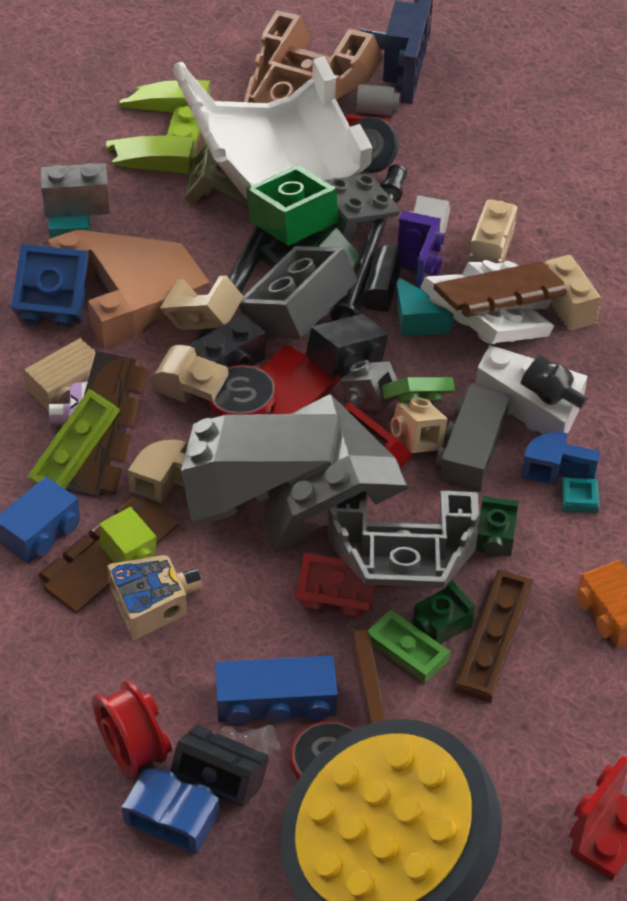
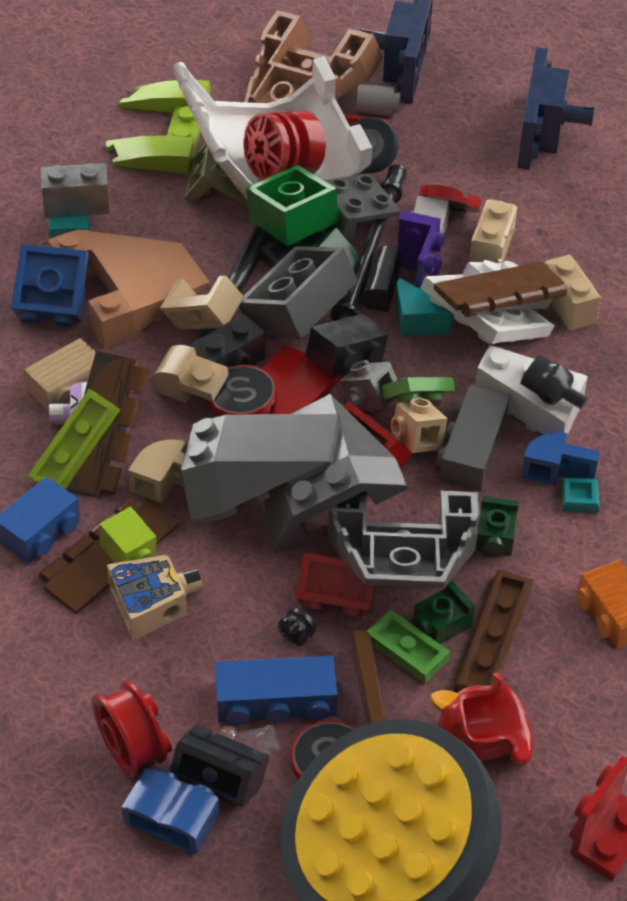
none -> red wheel [243,110,326,180]
none -> black bush [278,608,316,647]
none -> red tile [418,184,482,213]
none -> red hair [429,672,533,765]
none -> dark blue brick [517,47,595,169]

